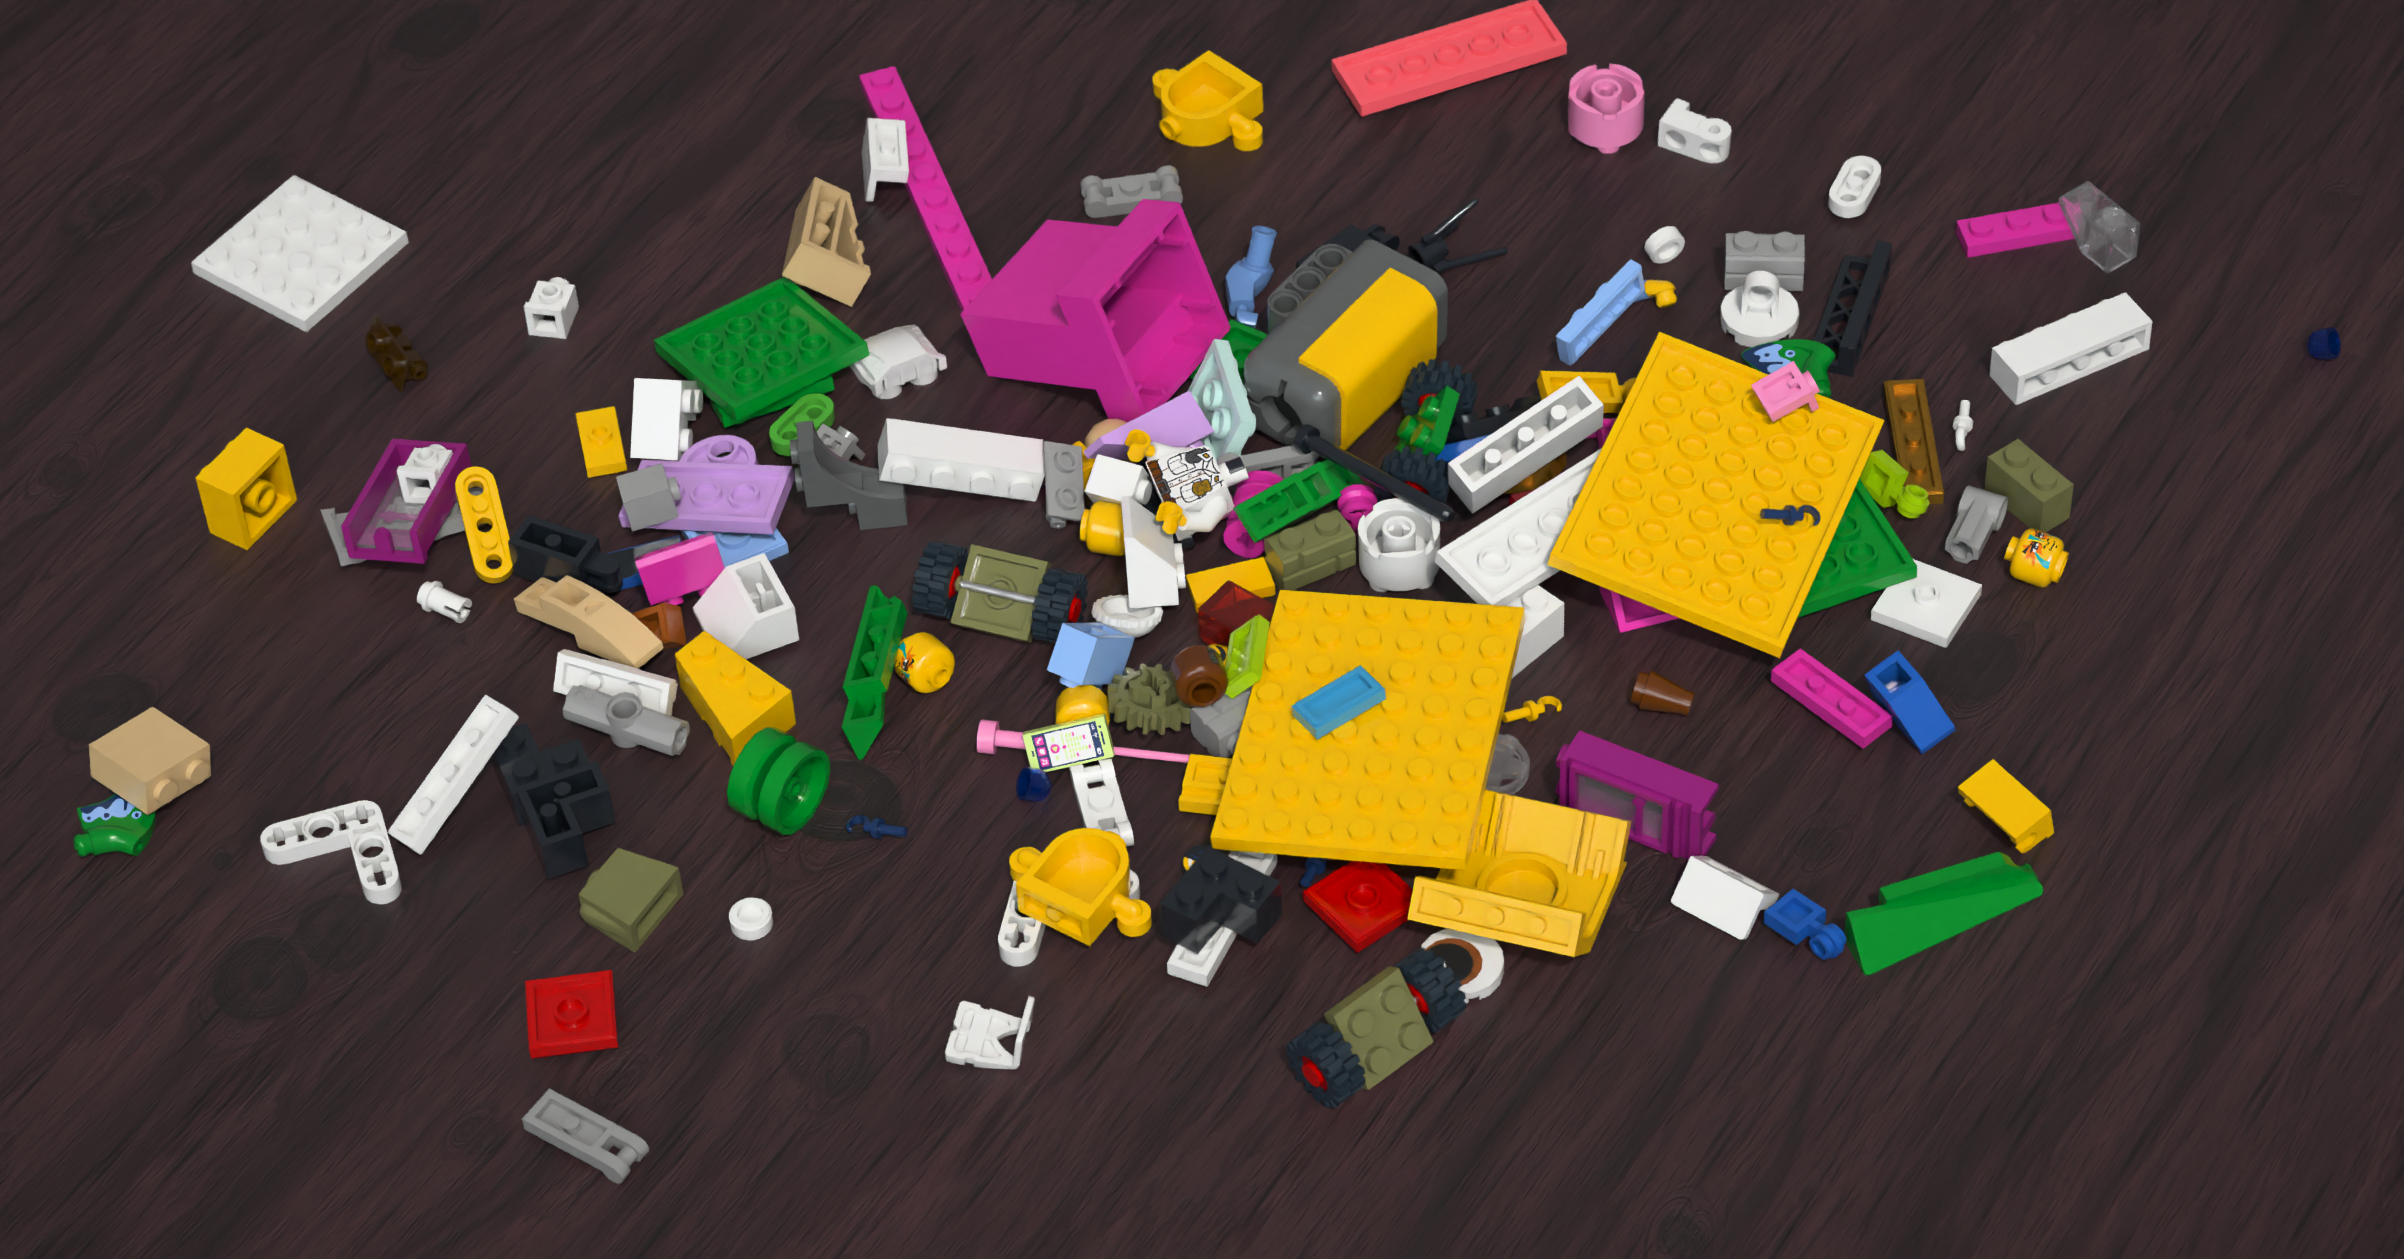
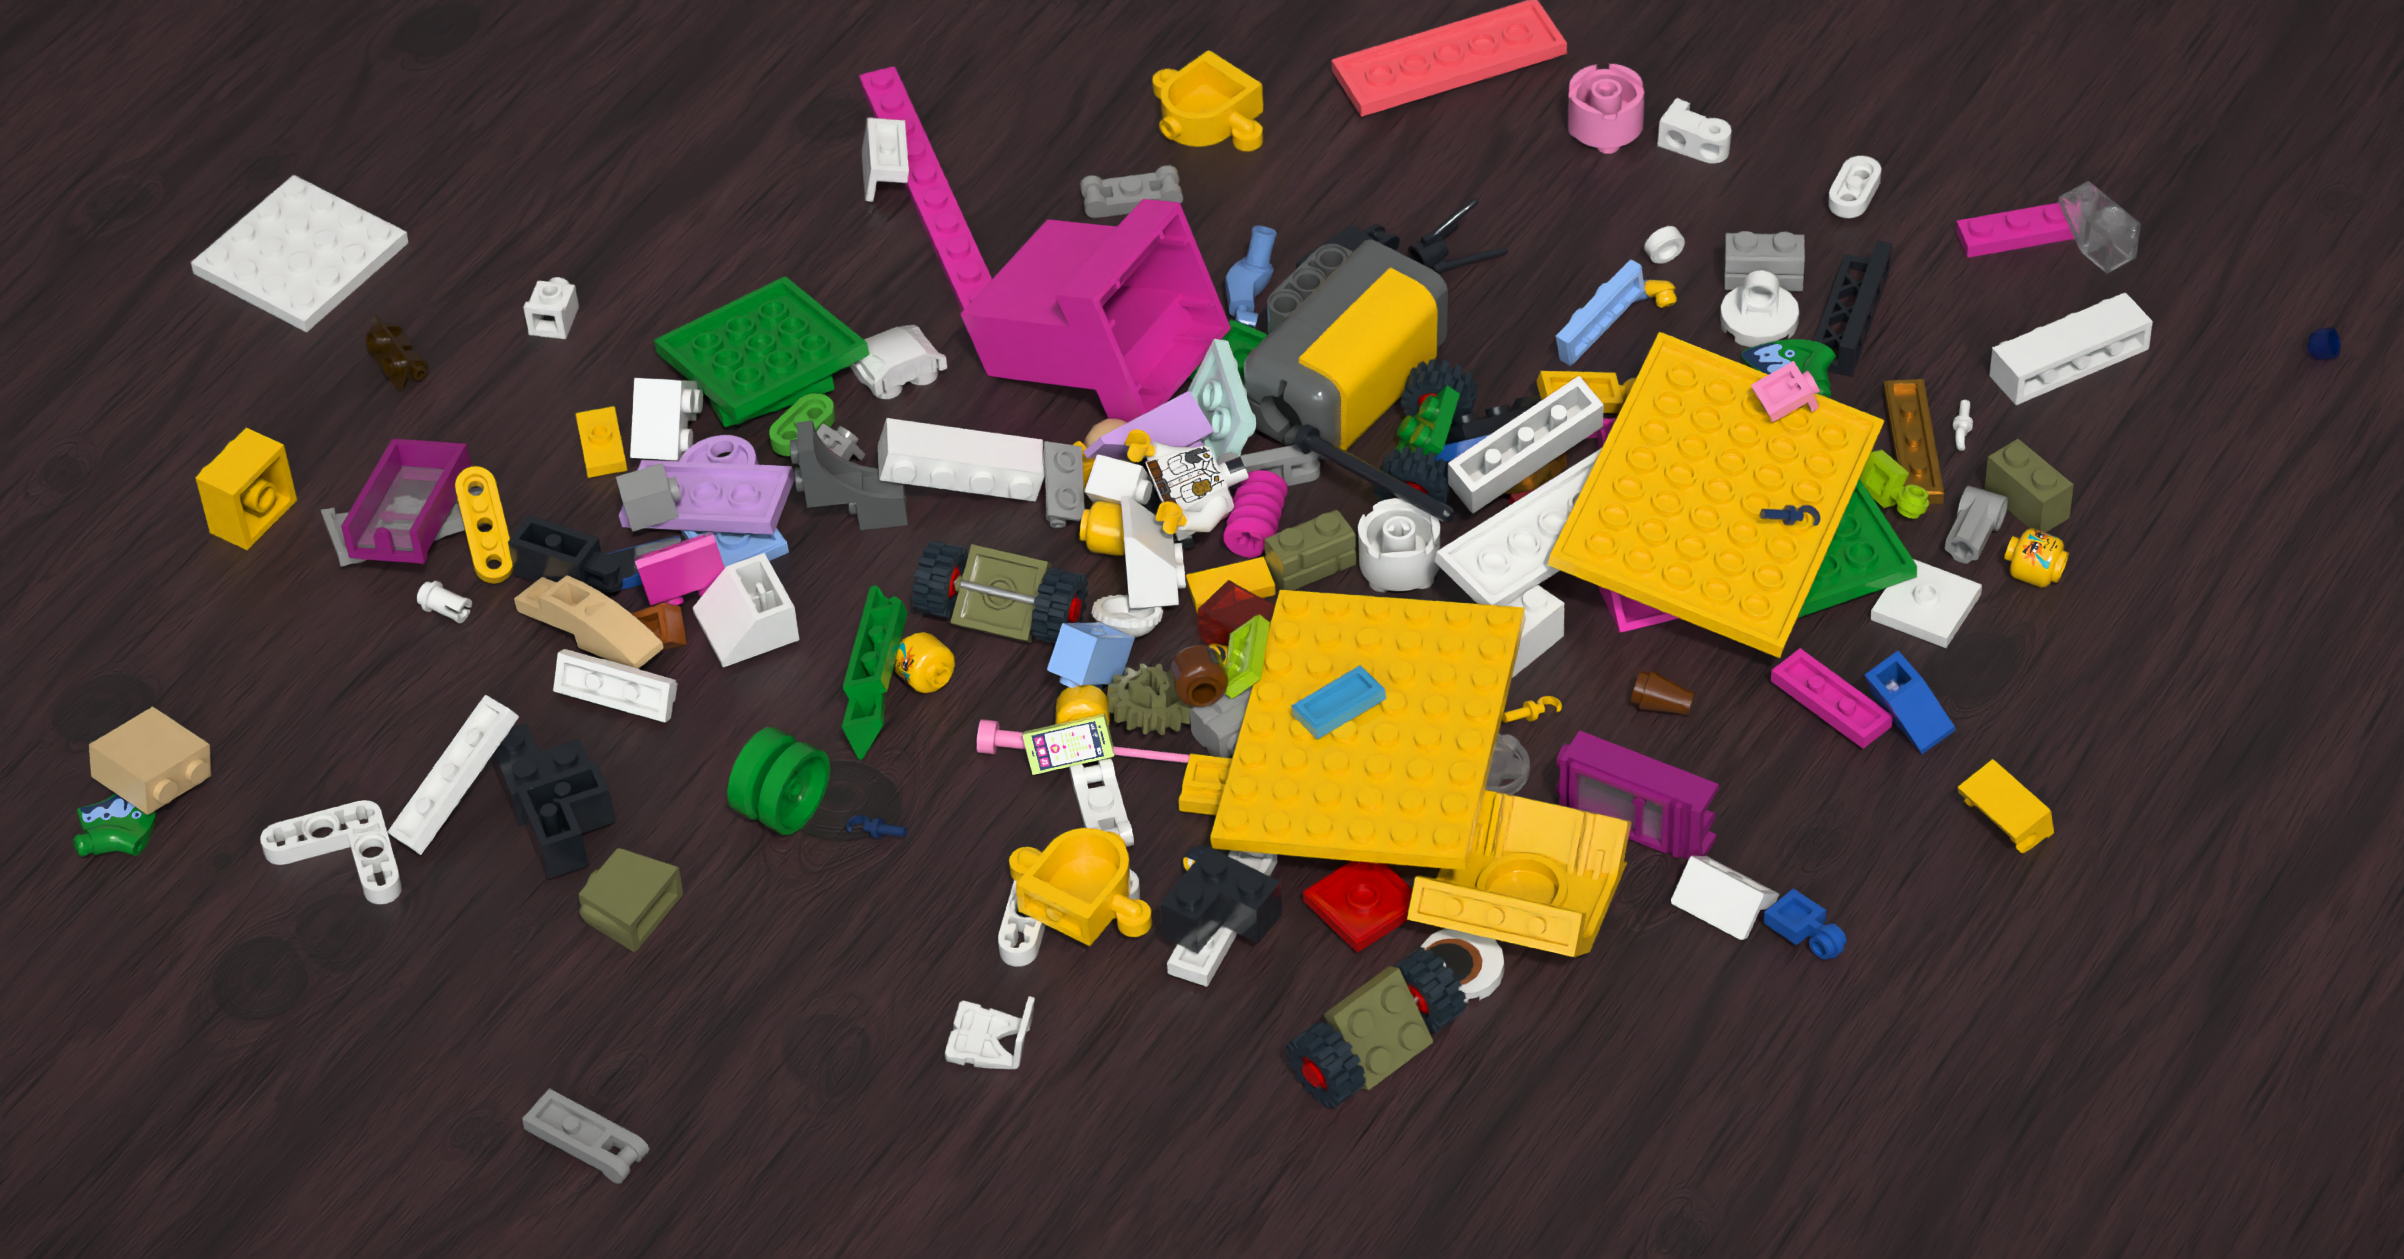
white brick [396,444,453,504] -> none
red plate [525,970,618,1058] -> none
light grey piece [562,685,690,756] -> none
yellow wedge [675,631,796,766] -> none
white tile [729,897,773,940] -> none
tan wedge [782,177,871,307] -> none
clear blue hinge [1016,767,1052,802] -> none
green slope [1233,459,1364,543] -> none
dark blue hand [1300,857,1332,887] -> none
dark pink wheel [1337,484,1377,535] -> none
green wedge [1845,852,2043,976] -> none

